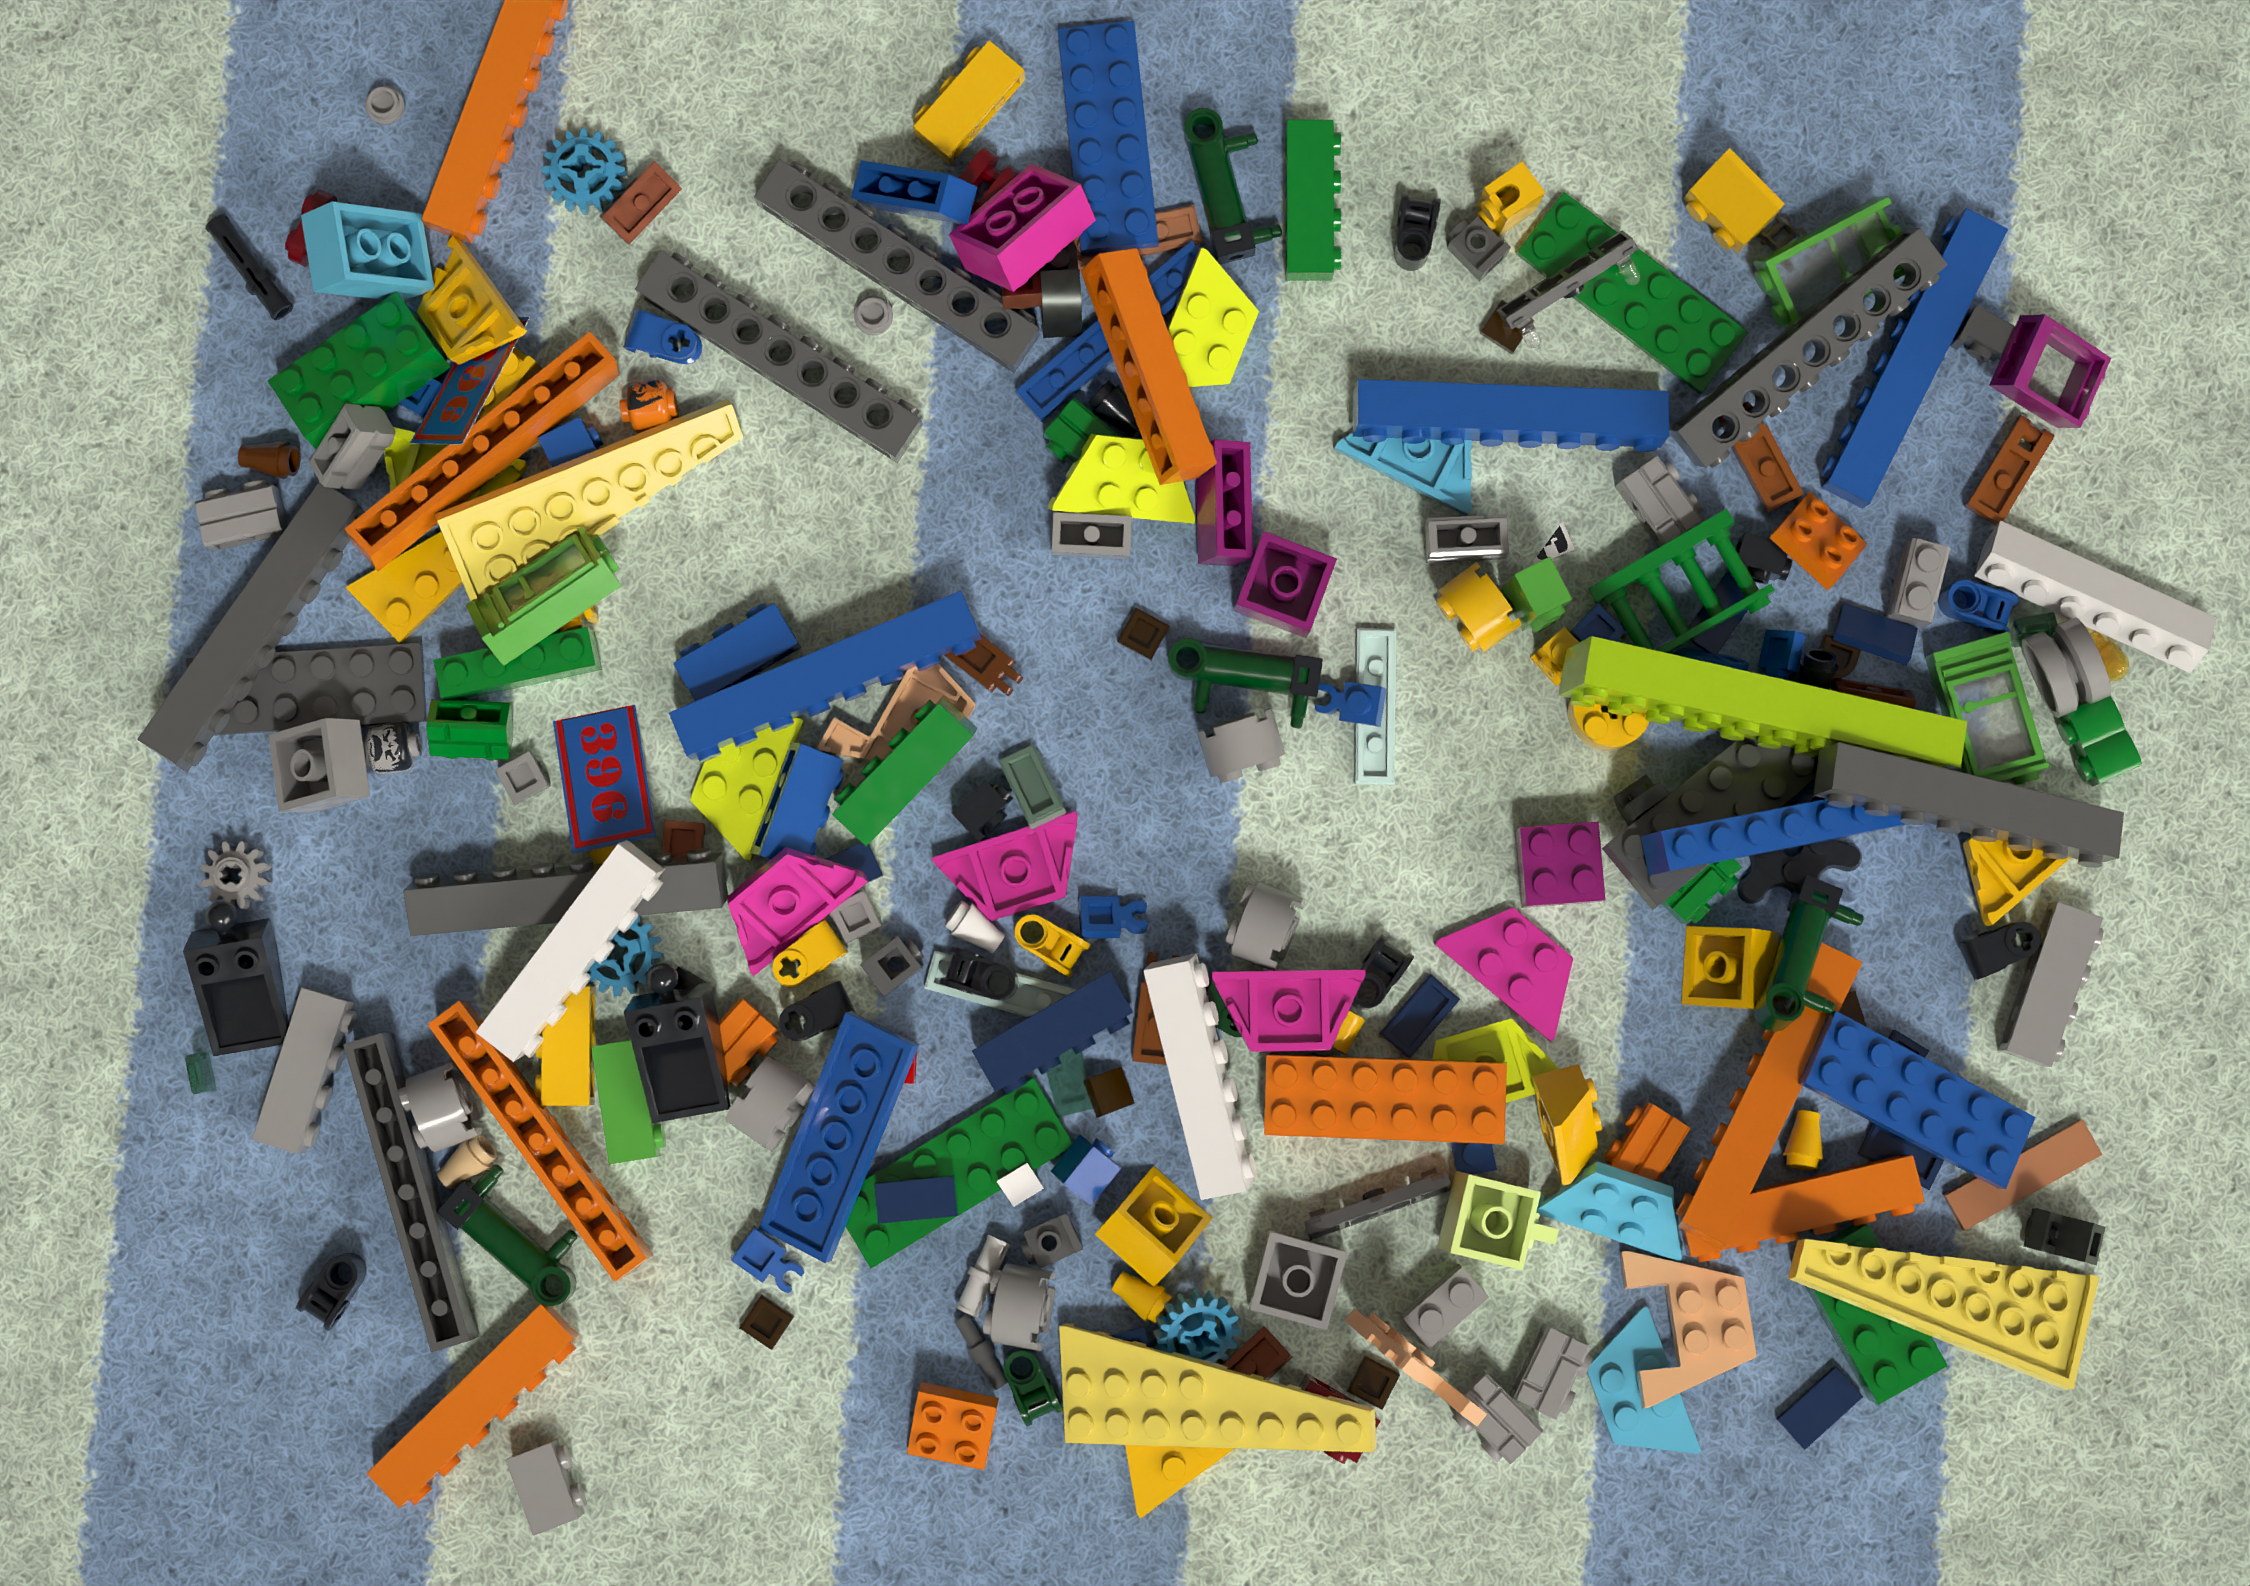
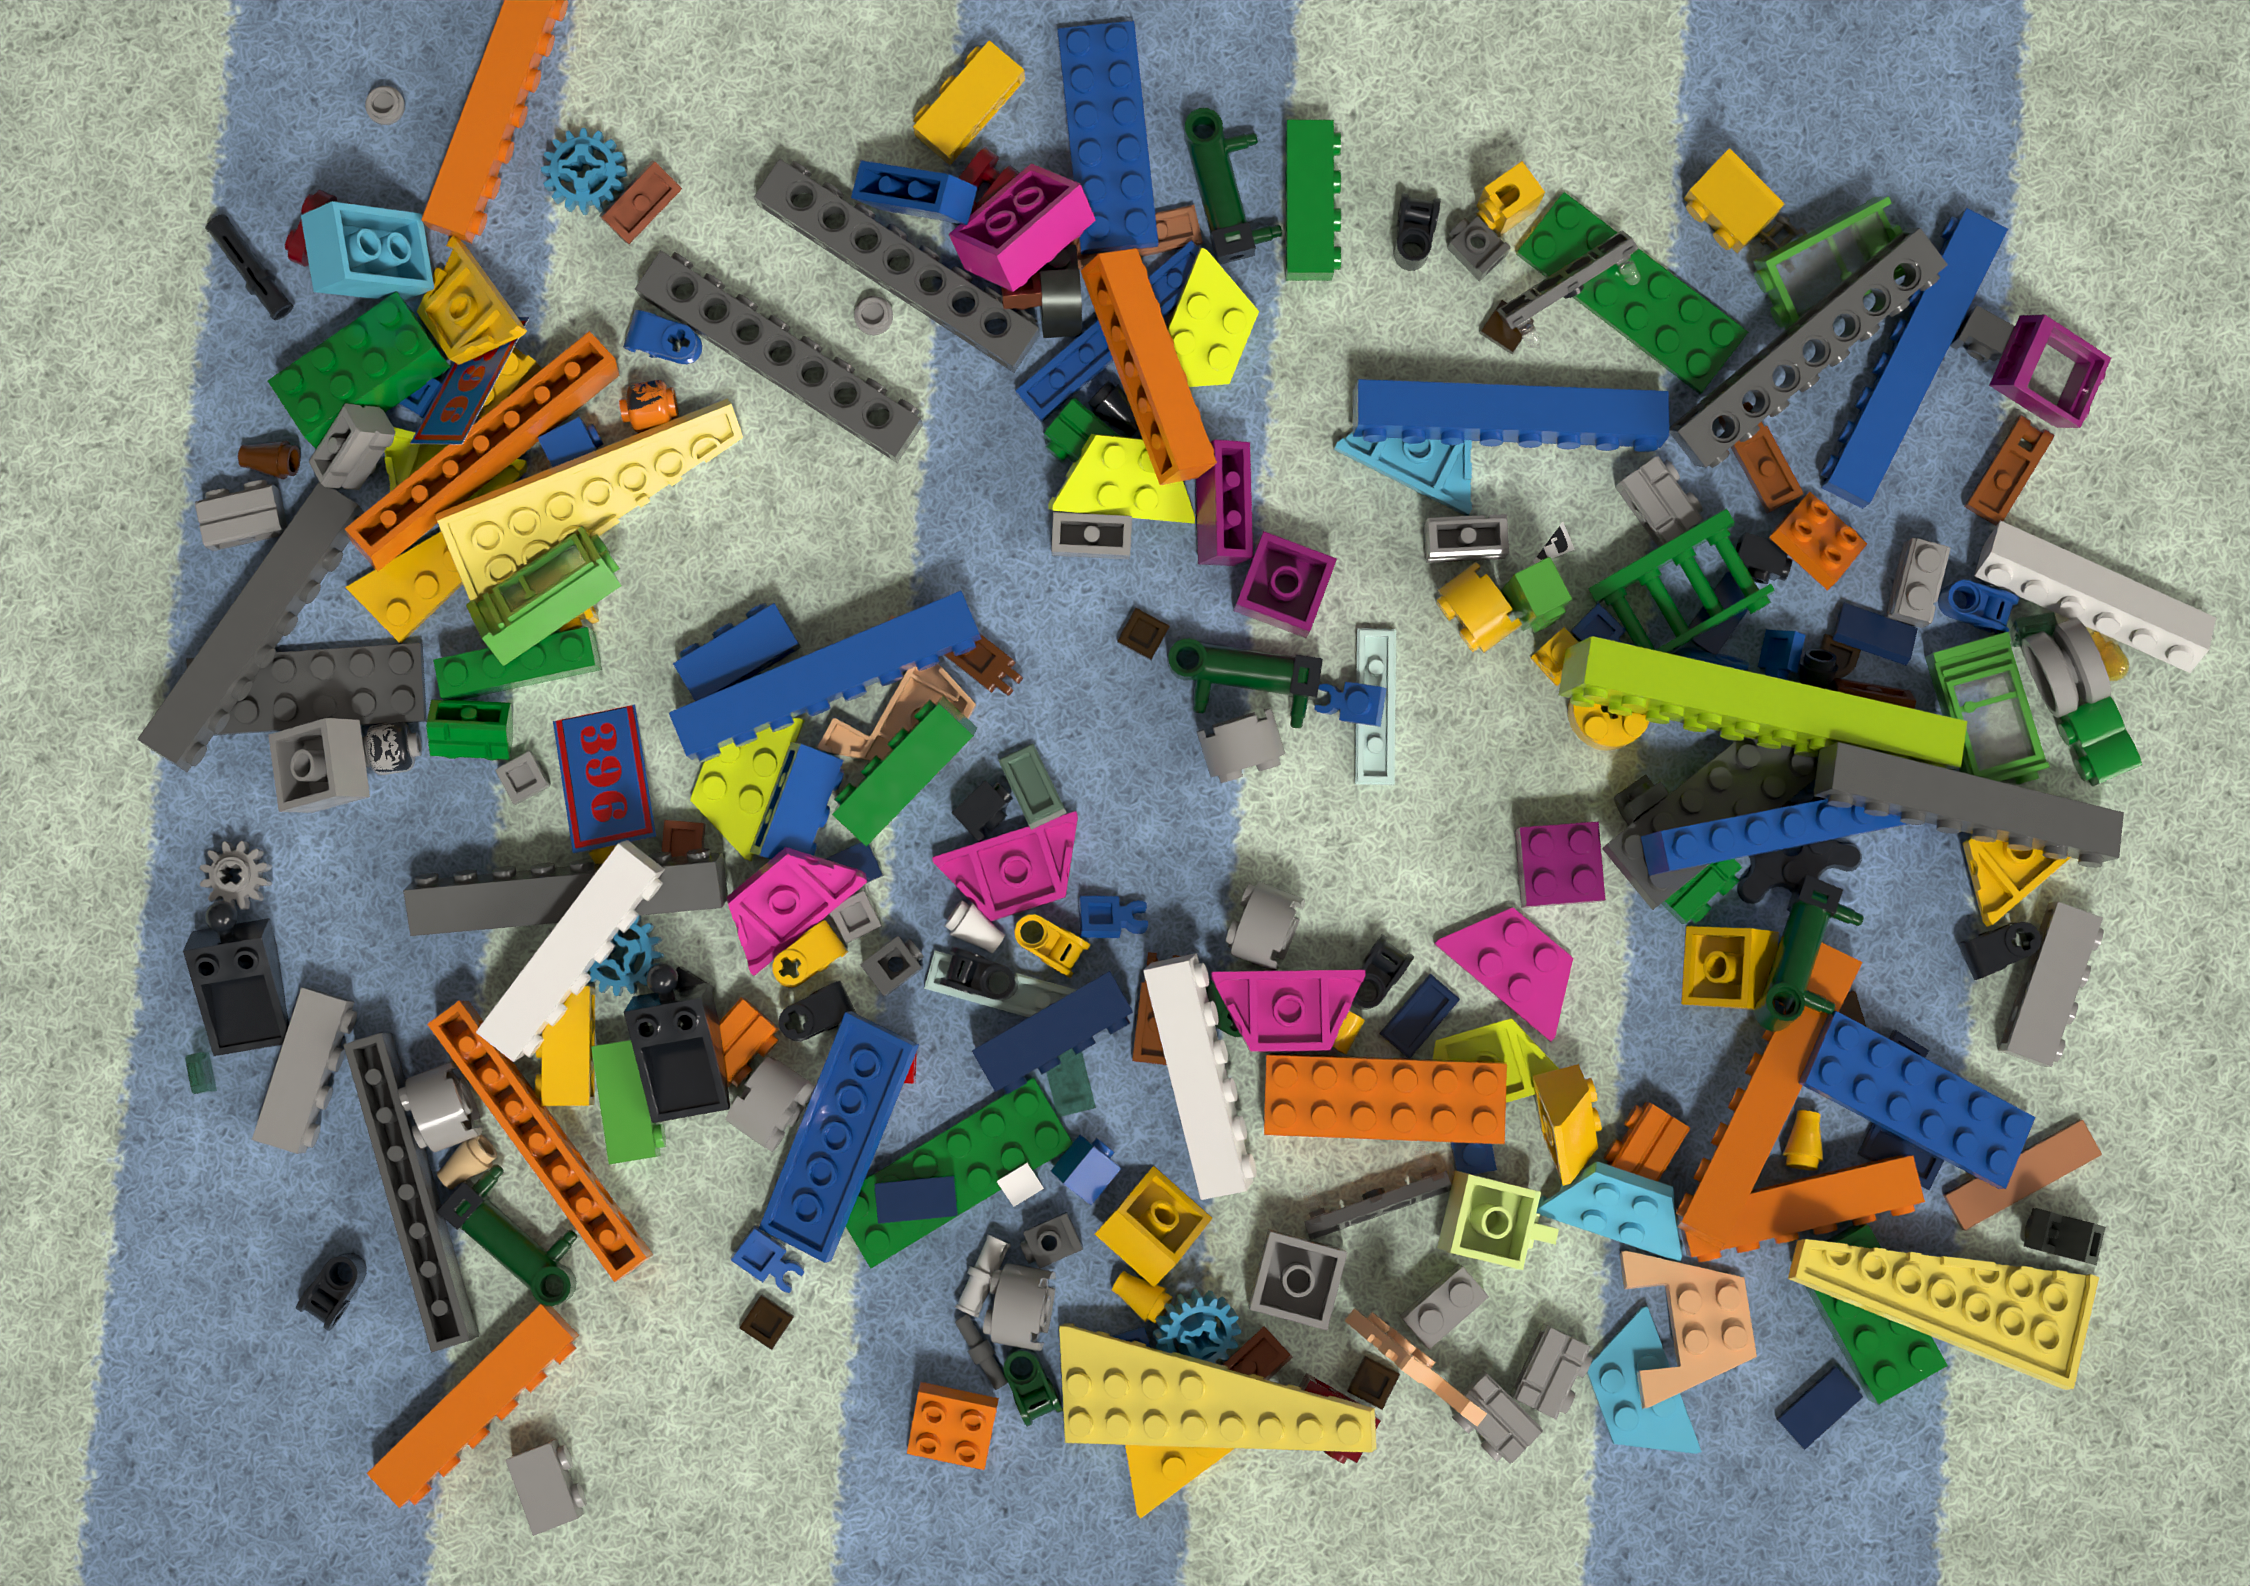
dark brown tile [1083,1067,1135,1118] -> none

